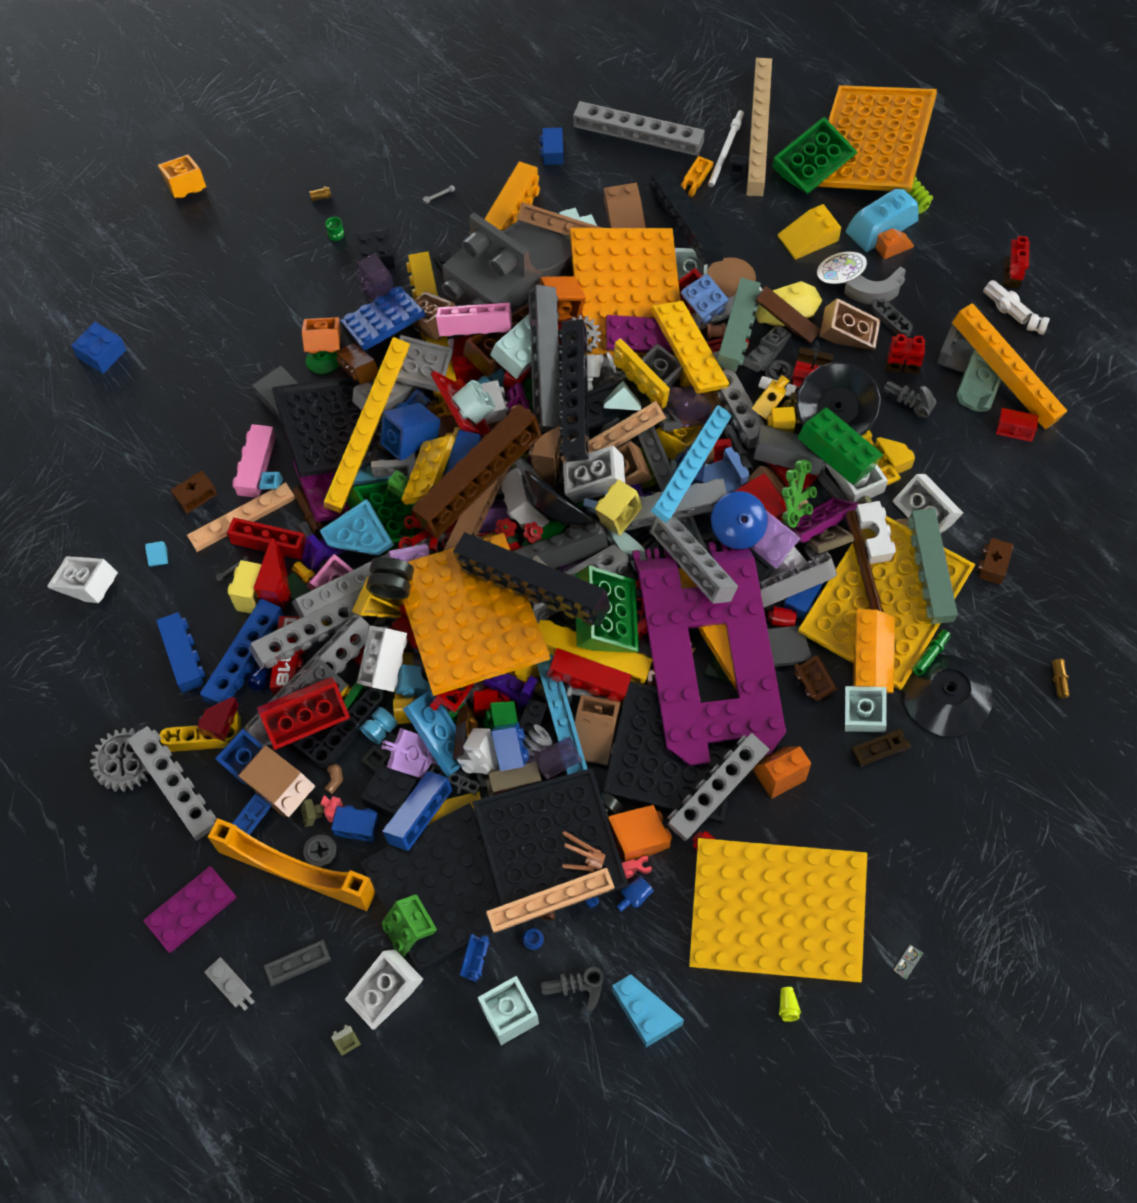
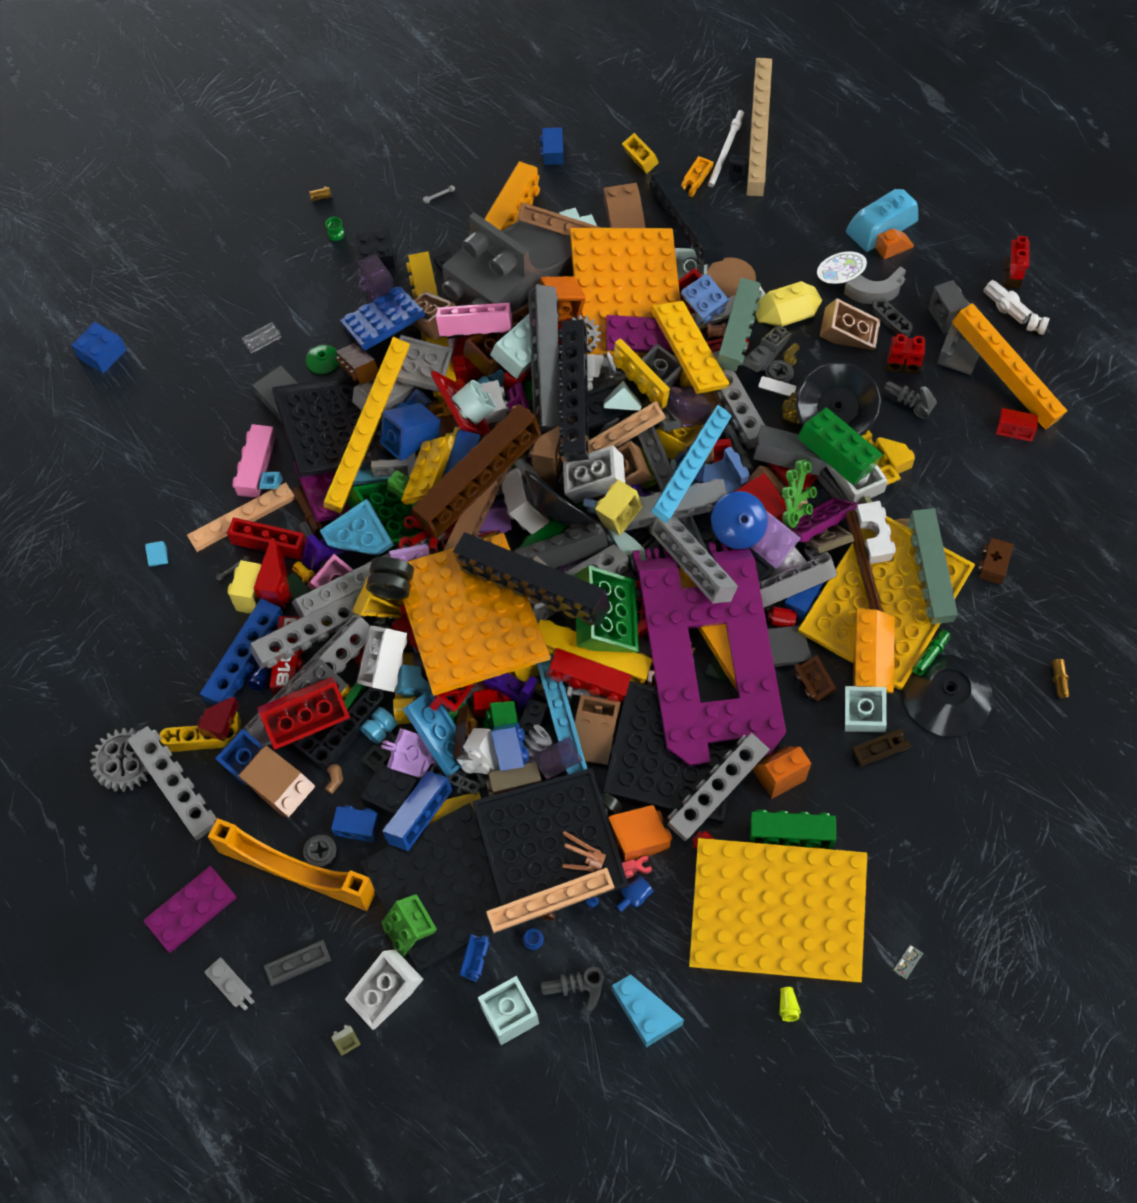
white slope [47,556,118,603] -> none
blue brick [156,612,206,693] -> none
light orange slope [158,155,206,198] -> none
reddish brown brick [171,470,218,514] -> none
blue hinge [232,793,272,835] -> none
olive tile [300,799,324,827] -> none
orange brick [302,317,341,353] -> none
coral plate [320,796,343,823] -> none
red plant [495,518,543,551] -> none
light grey brick [573,101,705,156] -> none
yellow torso [751,375,790,419] -> none
reddish brown tile [755,286,821,344] -> none
yellow brick [766,406,796,433] -> none
green slope [772,117,858,194] -> none
yellow slope [778,204,841,260] -> none
hips [791,347,834,393] -> none
light orange plate [817,85,937,192] -> none
white slope [893,474,963,534] -> none
lime piece [907,177,933,214] -> none
sand green piece [957,349,1001,412] -> none
none -> clear tile [242,322,281,353]
none -> yellow brick [622,133,659,174]
none -> green brick [748,810,836,850]
none -> clear yellow arm [783,343,800,366]
none -> dark grey brick [928,280,970,334]

